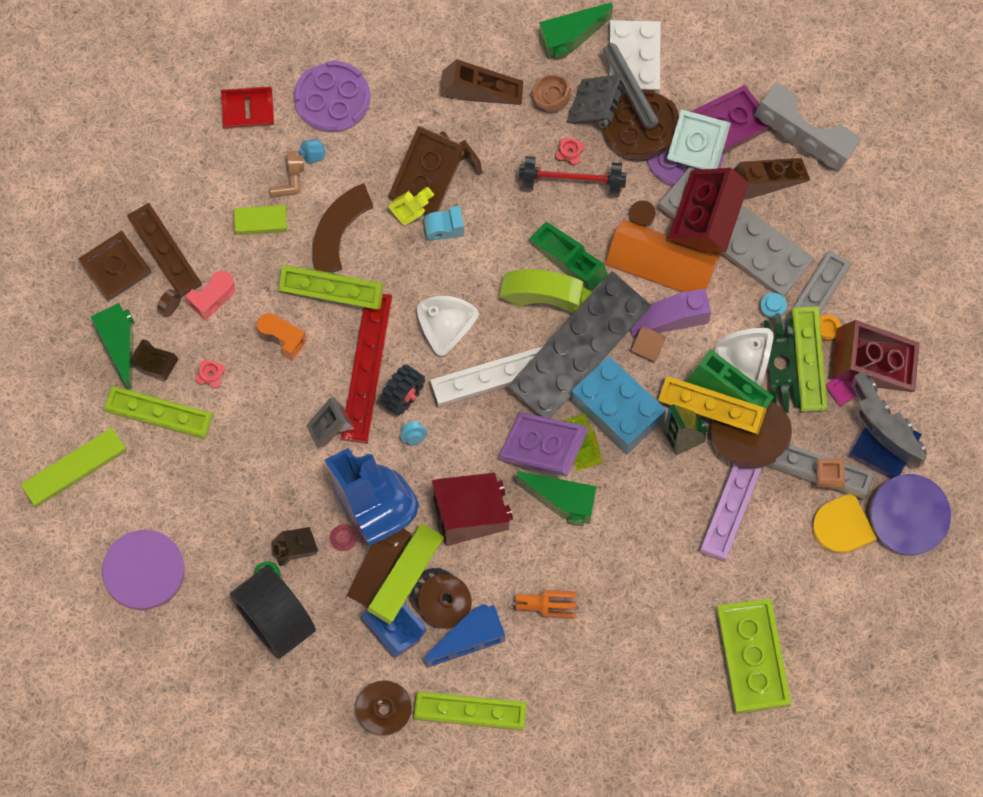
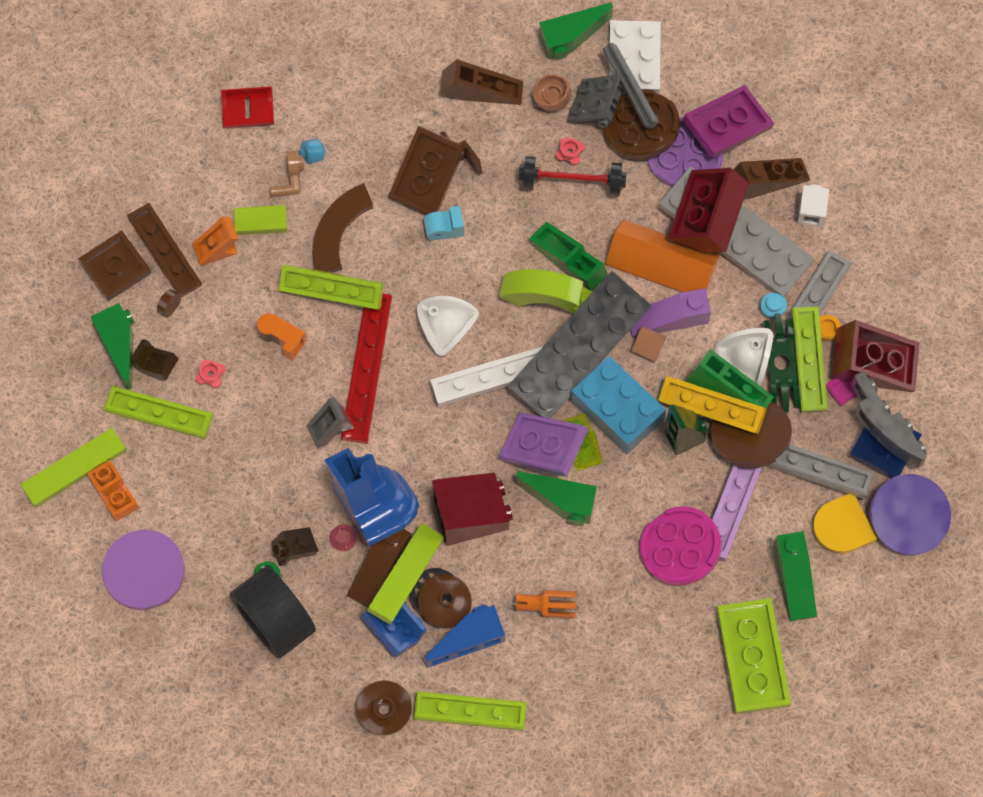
coral leg [185,271,235,321] -> none
medium lavender tile [294,61,371,133] -> none
black wheel [379,364,425,416] -> none
neon yellow plate [388,187,434,226] -> none
medium azure plate [400,421,427,445] -> none
reddish brown tile [629,200,656,227] -> none
light aqua tile [667,109,731,169] -> none
light grey arch [754,82,862,172] -> none
nougat tile [817,459,845,488] -> none
none -> orange slope [87,460,139,521]
none -> orange slope [192,216,239,266]
none -> dark pink tile [640,506,722,586]
none -> green slope [774,531,817,622]
none -> white brick [797,184,829,227]

